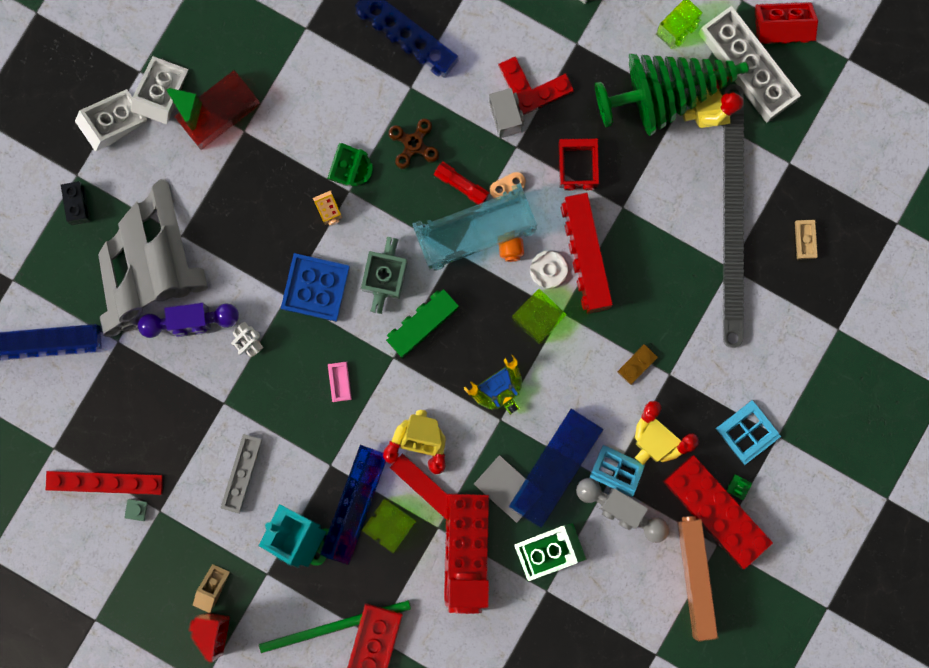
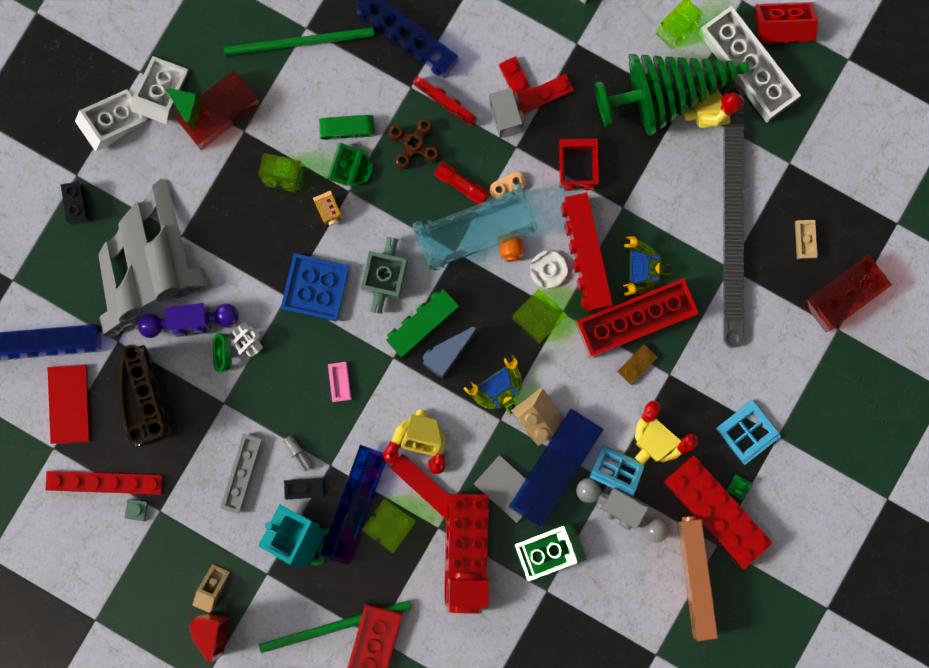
none -> red tile [47,365,90,444]
none -> dark brown panel [119,344,174,447]
none -> green plate [213,333,232,372]
none -> green piece [224,27,374,56]
none -> clear neon green brick [258,153,305,192]
none -> light grey axle [282,435,312,472]
none -> black plate [284,478,324,500]
none -> green beam [319,115,375,140]
none -> red plate [412,76,477,126]
none -> sand blue slope [423,327,476,379]
none -> tan slope [511,387,563,446]
none -> red brick [575,278,699,359]
none -> torso [623,236,672,296]
none -> clear red brick [803,254,892,333]

